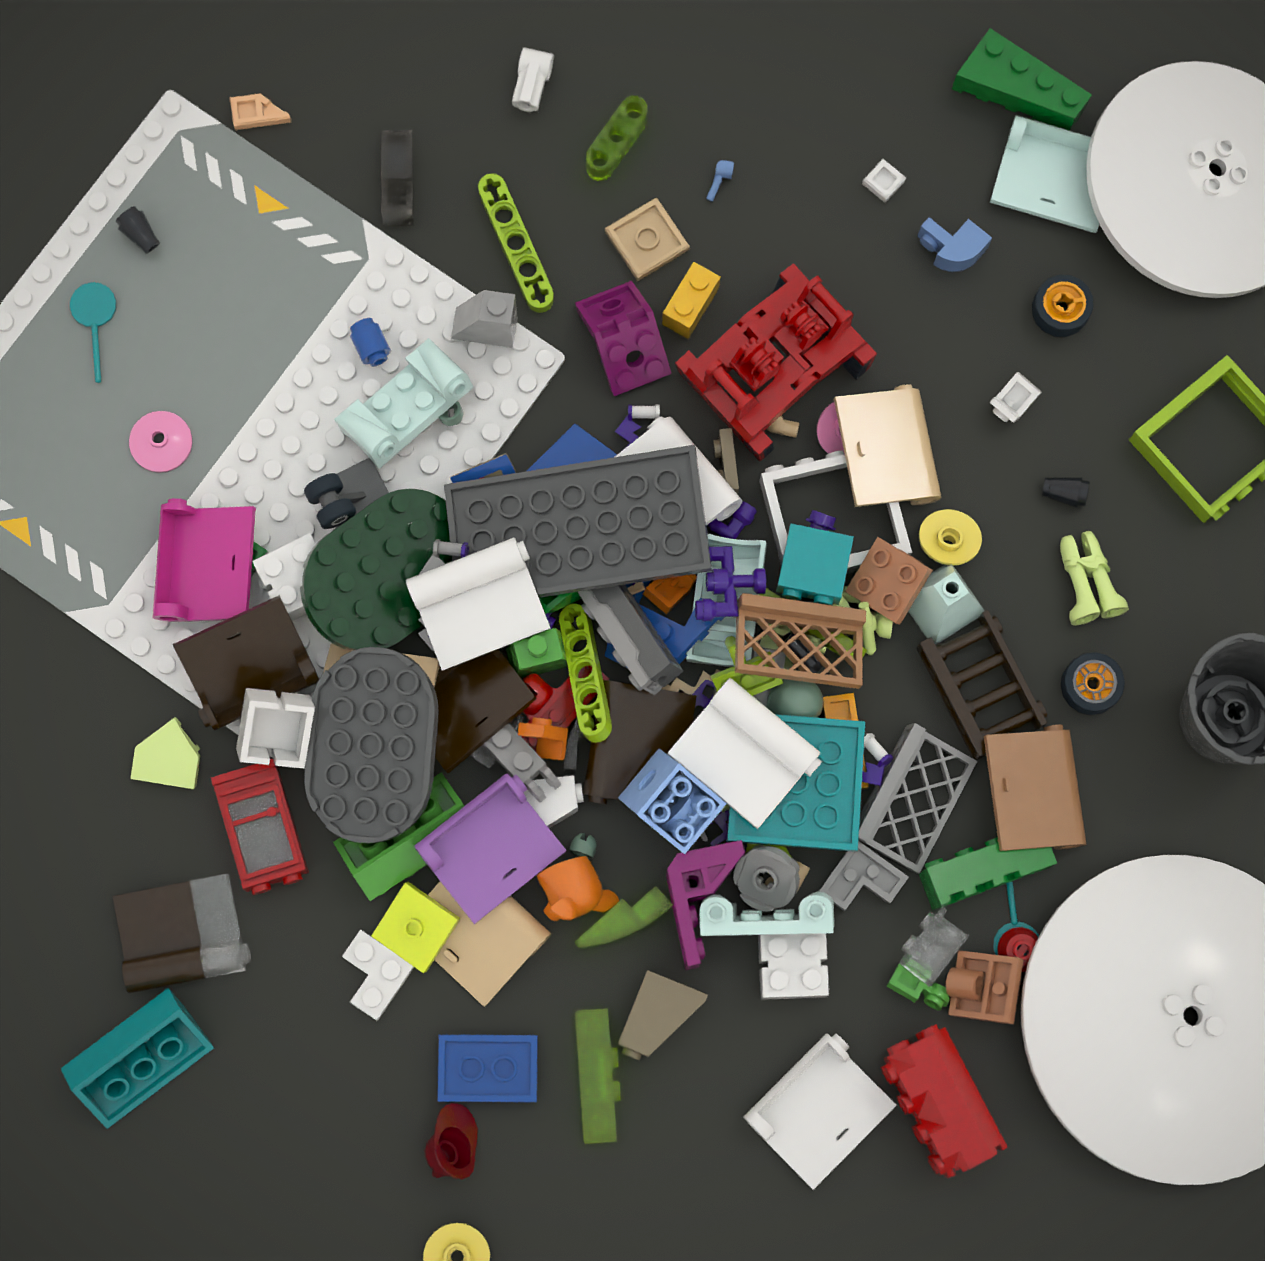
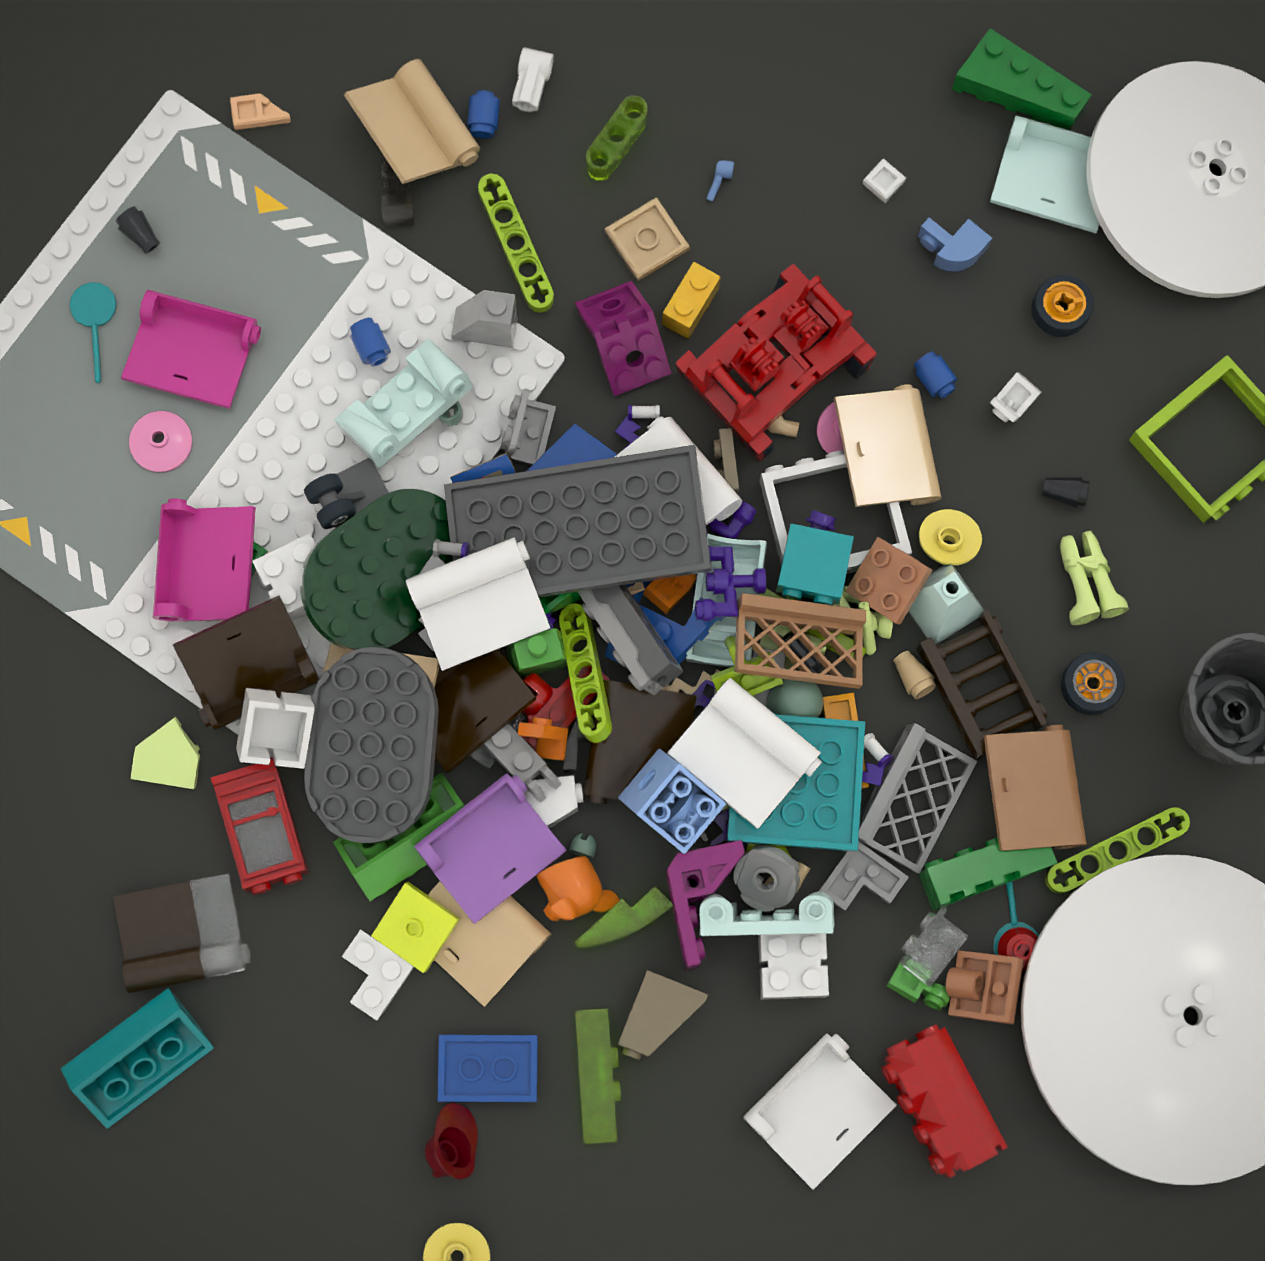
none -> dark pink door [121,290,261,409]
none -> tan door [344,59,480,184]
none -> blue brick [467,90,500,139]
none -> light grey bracket [500,388,556,466]
none -> tan cone [893,651,936,699]
none -> blue brick [913,351,958,399]
none -> lime beam [1045,807,1190,894]

